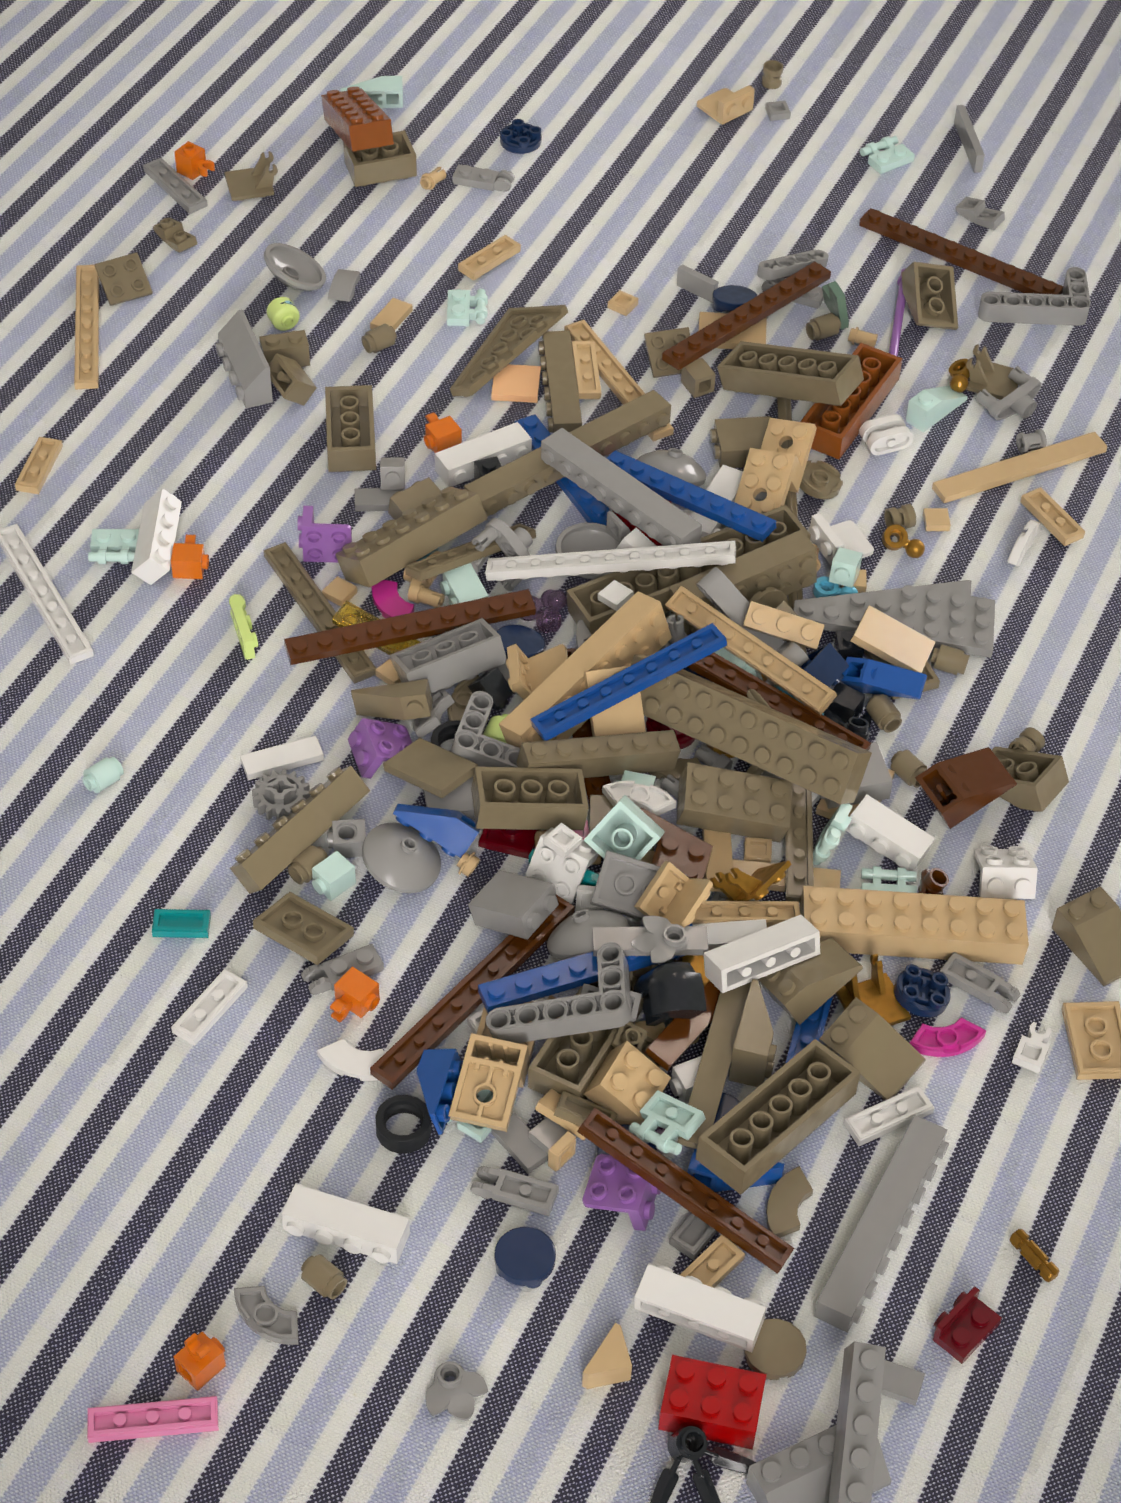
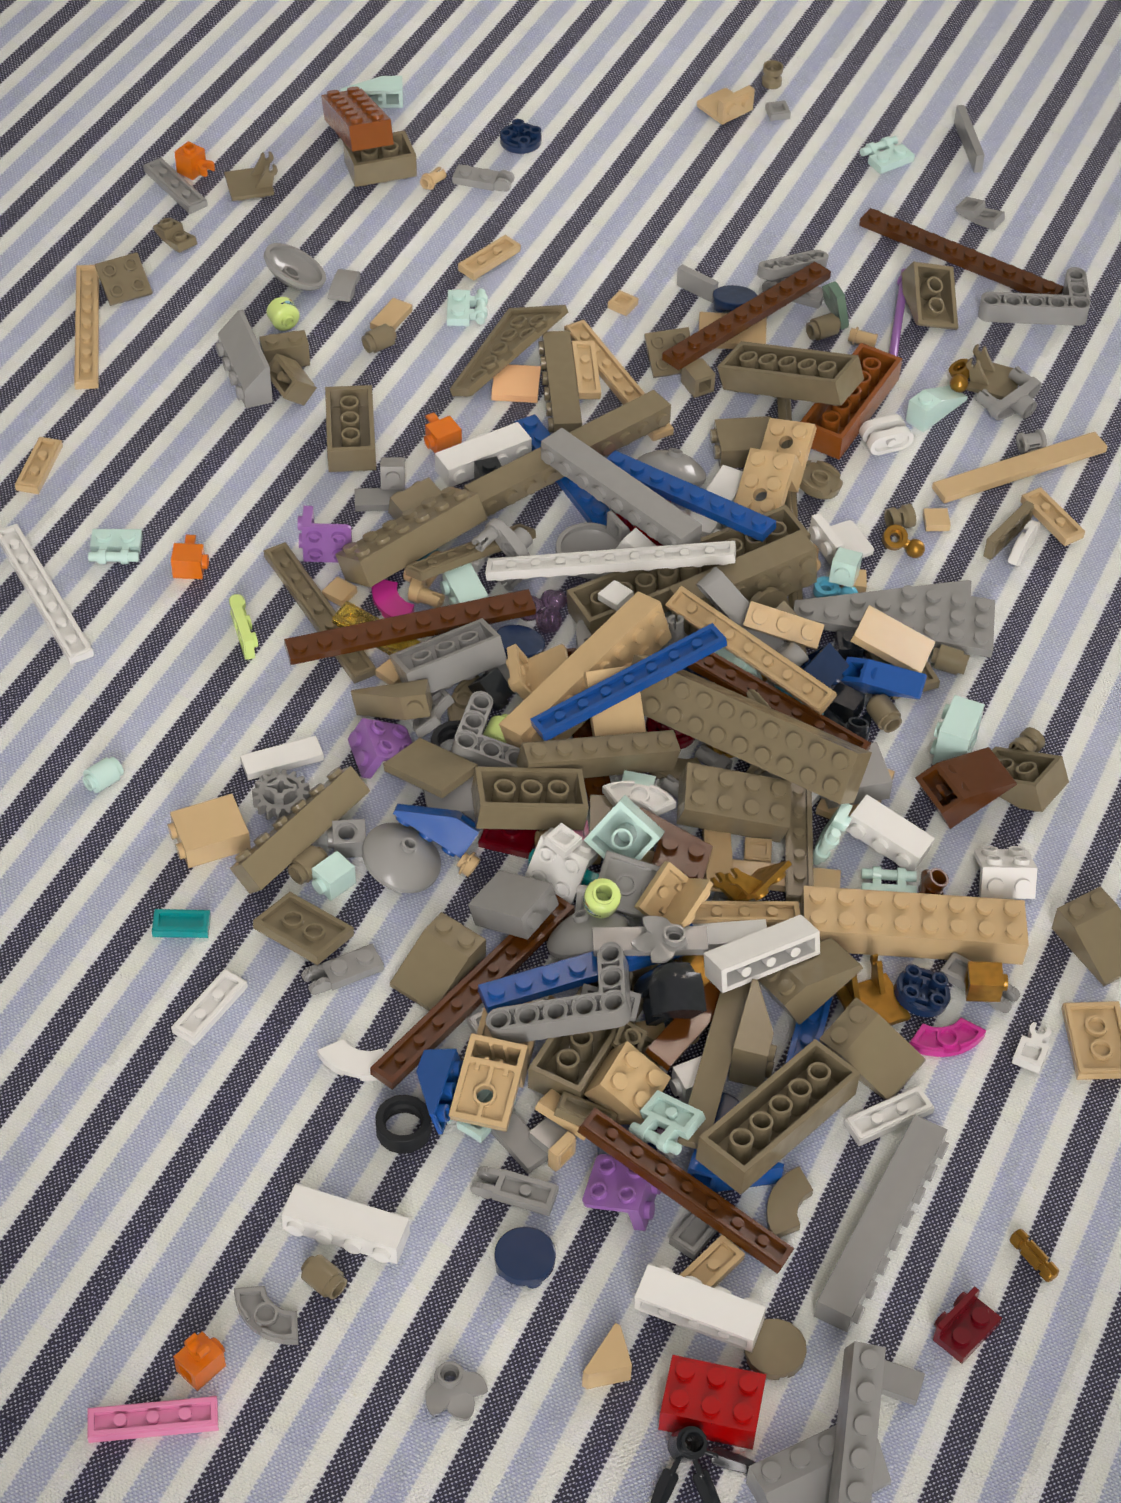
white brick [131,489,182,585] -> none
orange brick [330,966,380,1023] -> none
dark tan brick [890,750,927,788] -> none
none -> tan brick [167,794,251,869]
none -> dark tan slope [390,912,486,1011]
none -> yellowish green head [583,878,621,919]
none -> light aqua brick [930,695,985,765]
none -> pearl gold brick [964,961,1008,1002]
none -> dark tan tile [983,501,1034,560]

